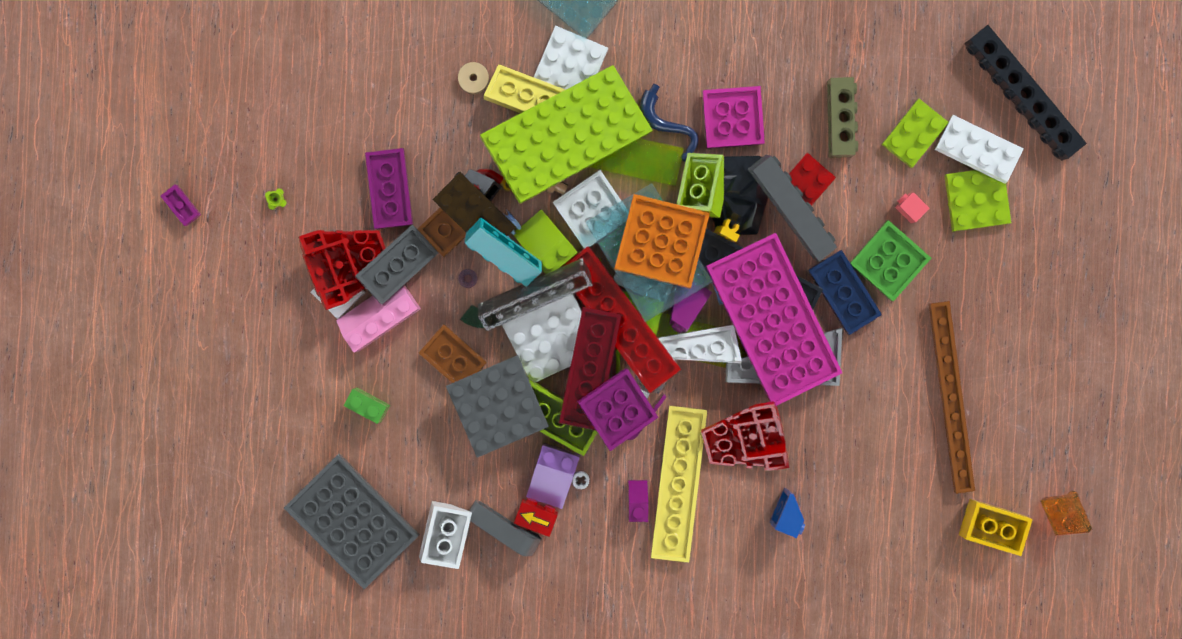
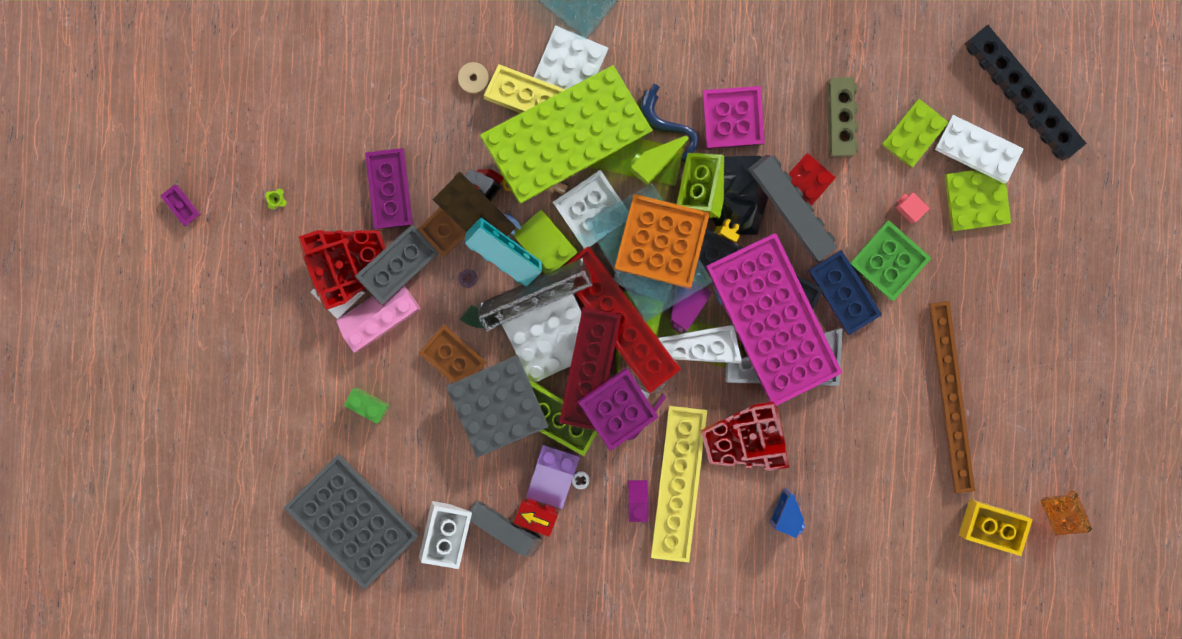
none -> lime slope [630,136,689,186]

